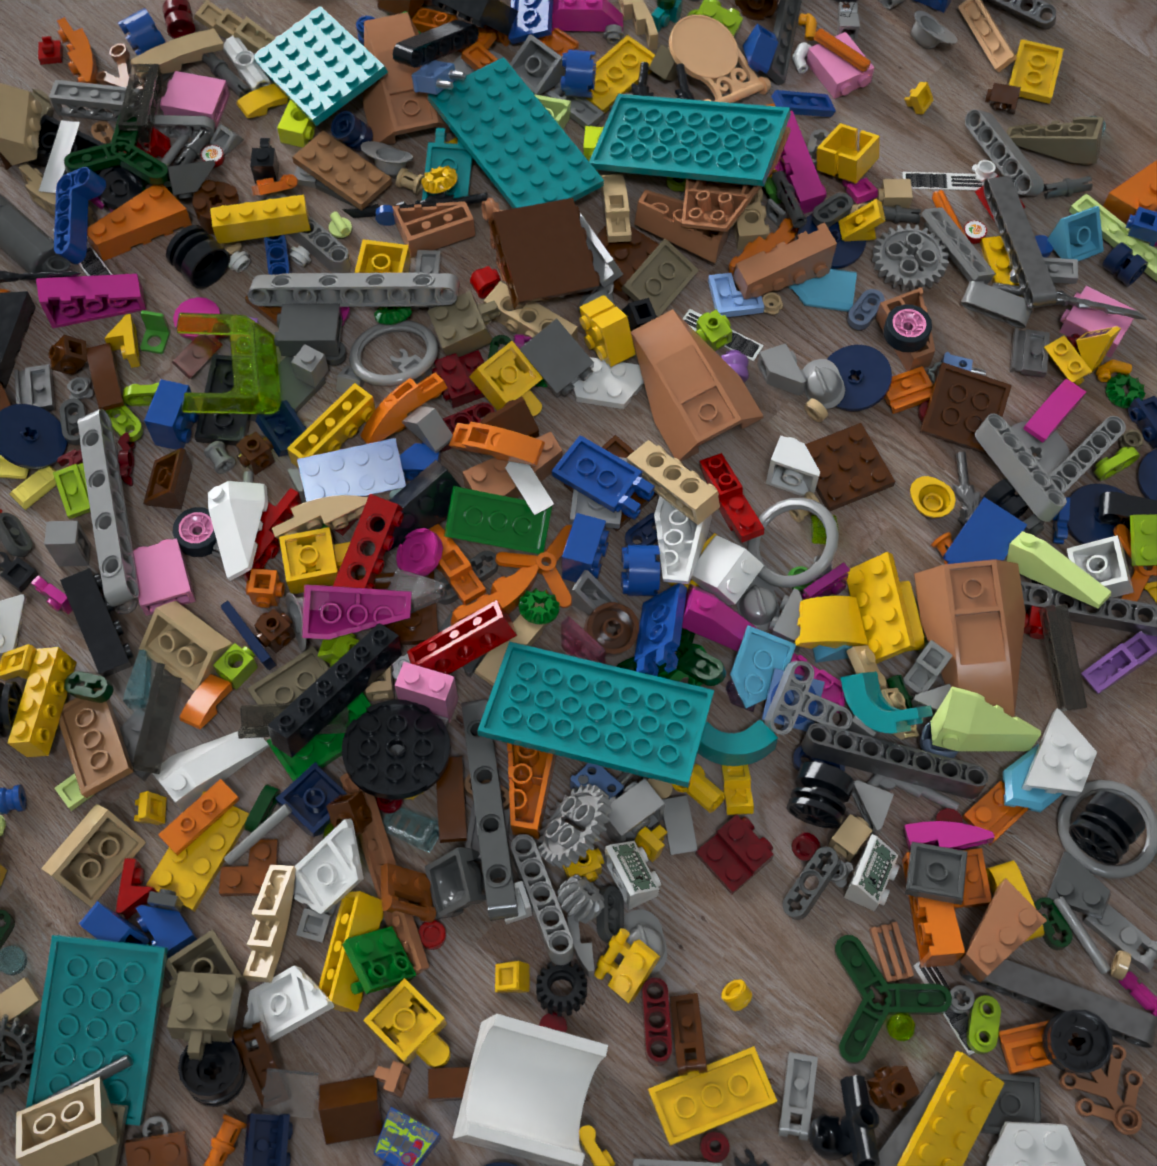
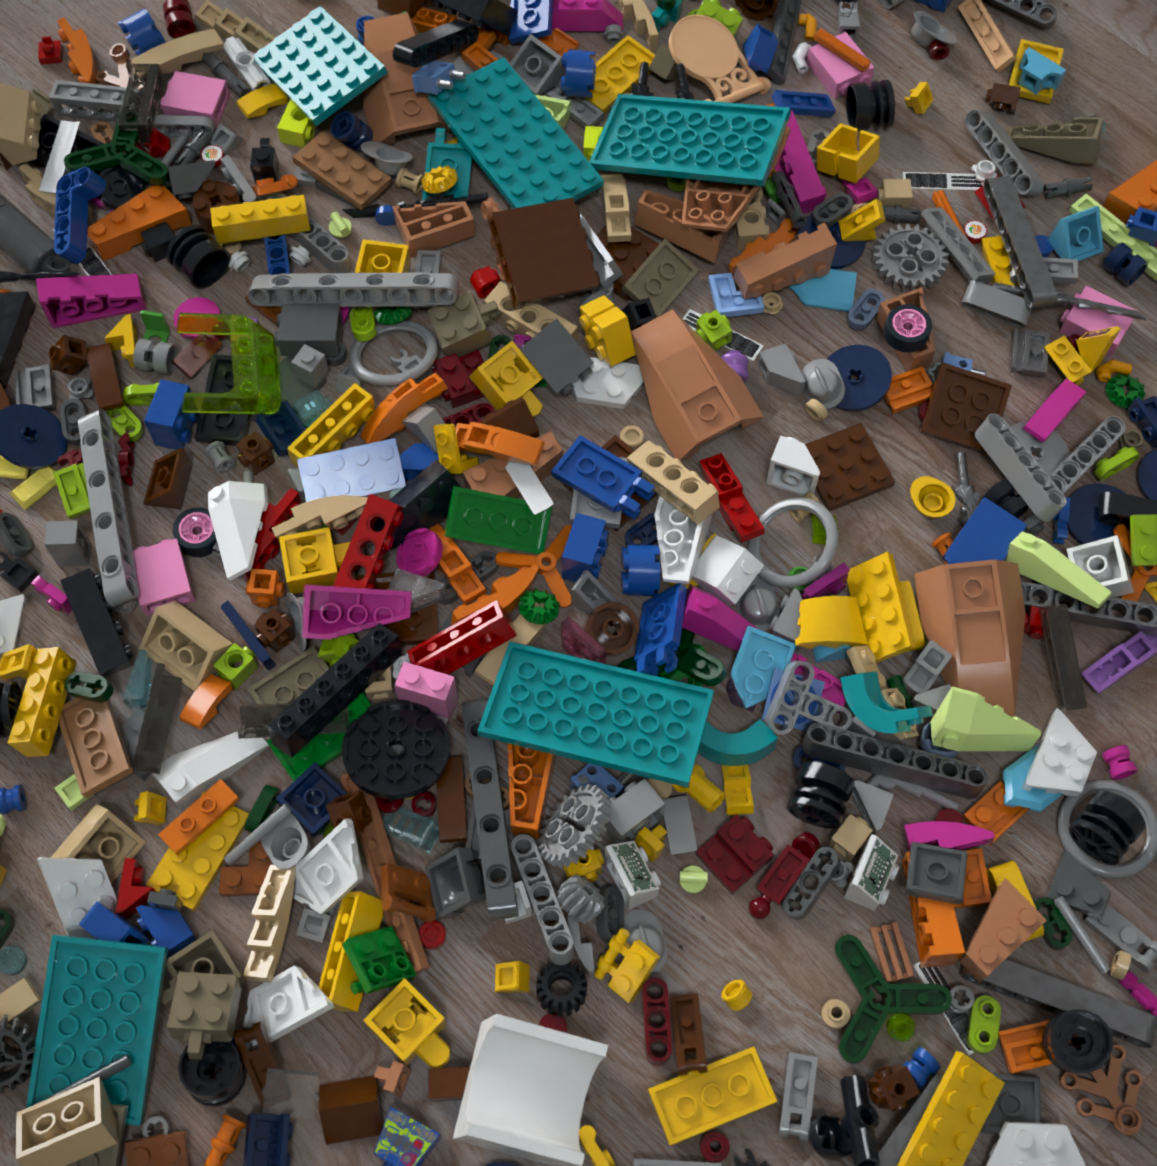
none -> white wing [37,857,117,939]
none -> light grey wheel [133,338,177,375]
none -> black brick [140,221,174,262]
none -> light grey plate [220,155,257,202]
none -> light grey piece [261,813,312,870]
none -> clear light blue brick [292,389,332,428]
none -> lime plate [349,307,377,342]
none -> dark red bush [411,792,436,819]
none -> yellow bracket [433,424,478,474]
none -> tan tile [620,425,644,451]
none -> yellowish green plate [679,866,708,893]
none -> dark red plate [748,844,810,920]
none -> tan plate [821,999,850,1029]
none -> black wheel [846,80,895,131]
none -> blue wheel [902,1047,941,1089]
none -> dark red bush [928,39,950,61]
none -> medium azure brick [1018,47,1066,95]
none -> dark pink wheel [1102,745,1138,780]

